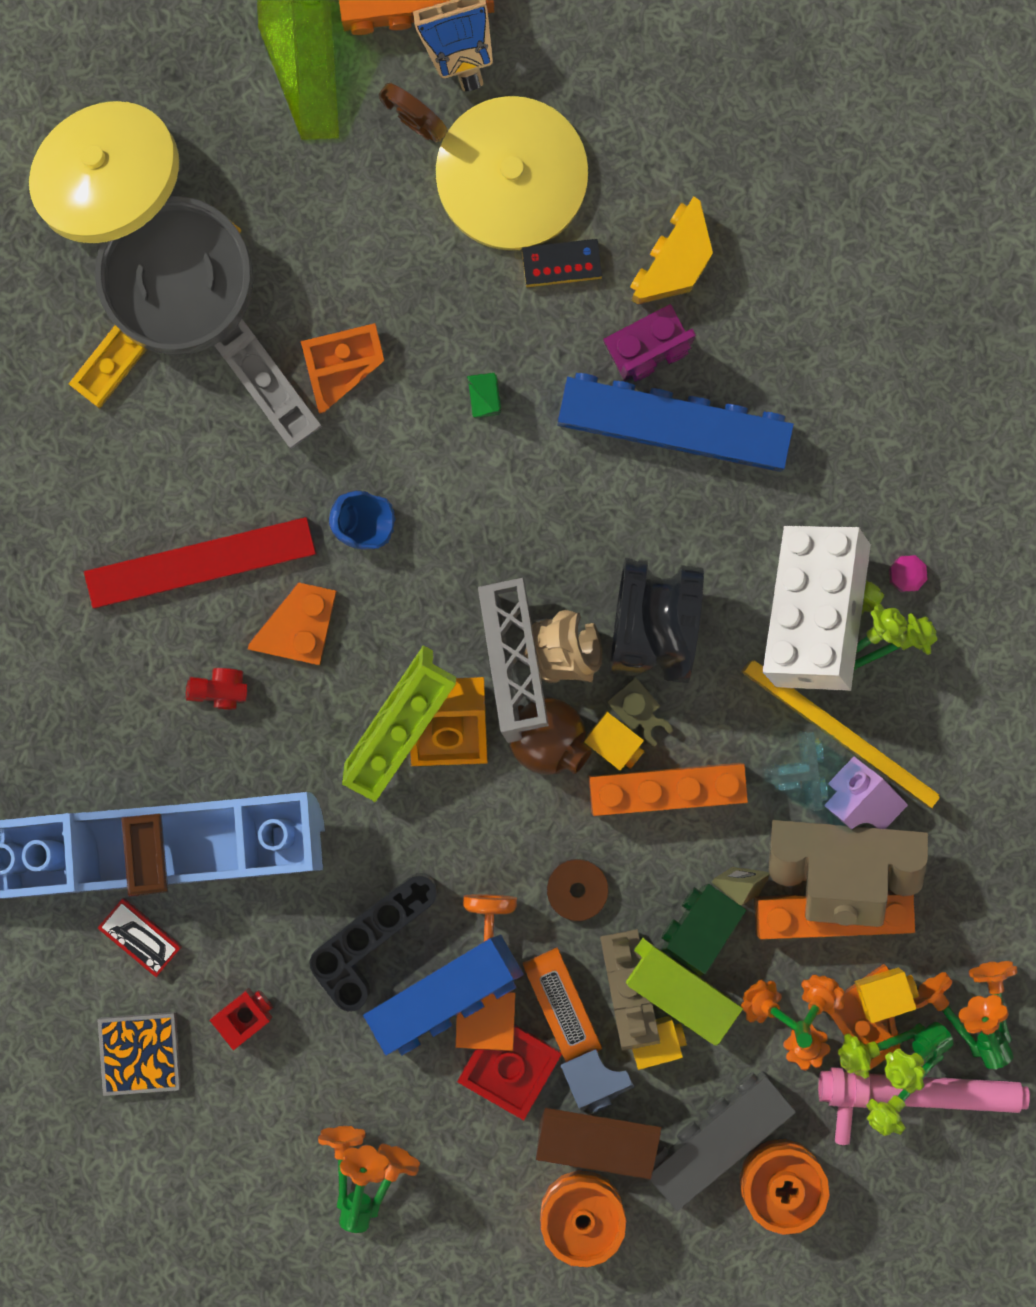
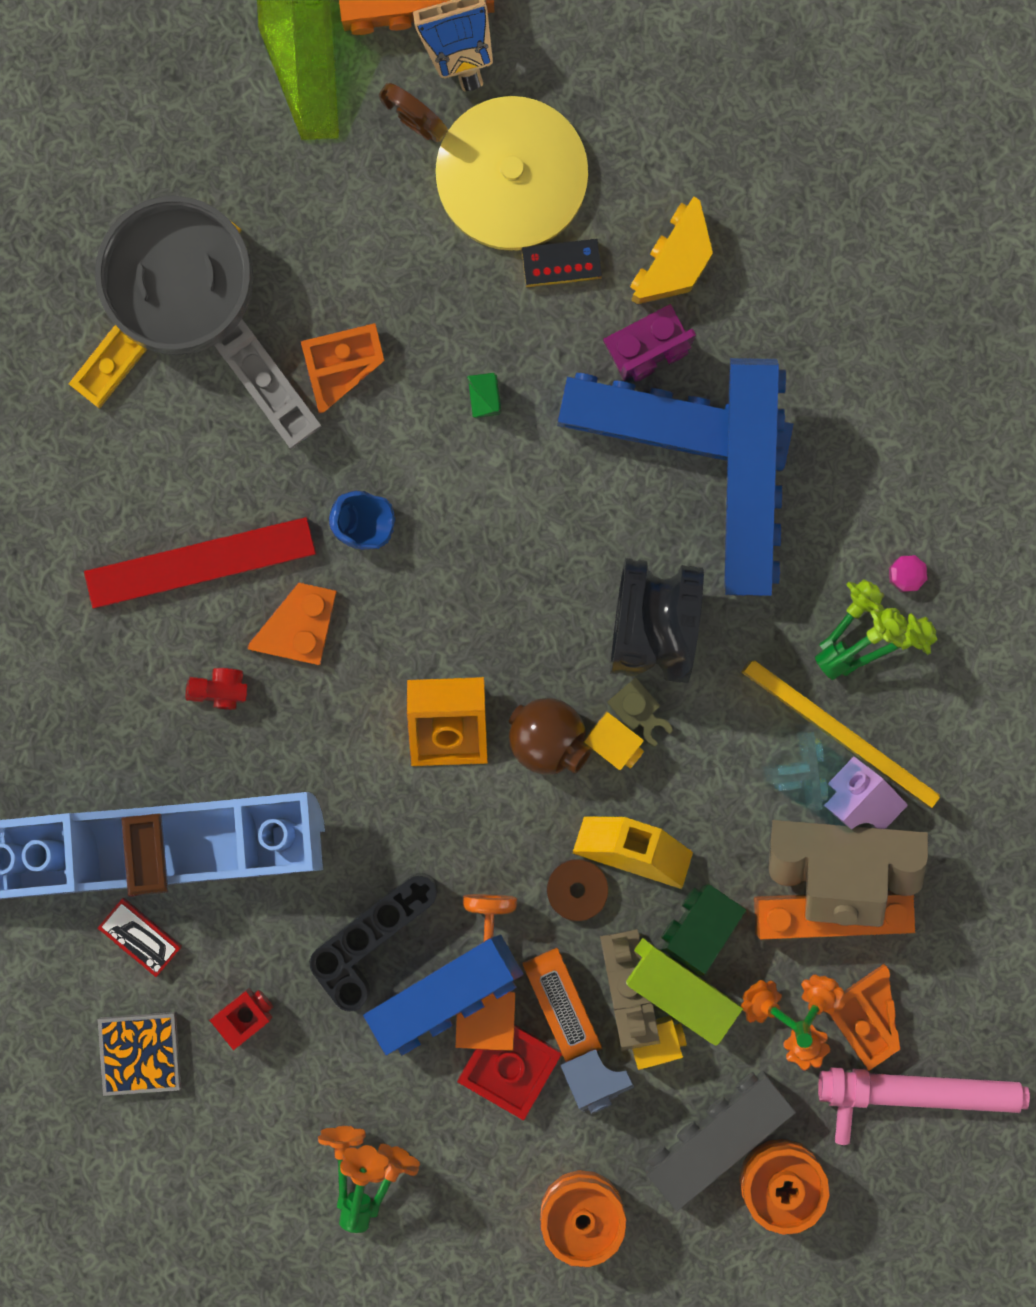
light yellow dish [29,101,179,243] -> none
lime fence [342,645,456,802] -> none
light grey fence [478,578,549,743] -> none
tan helmet [523,610,602,683] -> none
reddish brown slope [536,1108,662,1179] -> none
orange brick [589,763,748,816] -> none
olive slope [712,867,770,906] -> none
white brick [763,526,871,691] -> none
lime plant [838,1022,954,1136] -> none
yellow brick [854,967,919,1023] -> none
orange plant [913,961,1018,1069] -> none
none -> yellow slope [572,817,693,889]
none -> blue brick [724,358,786,596]

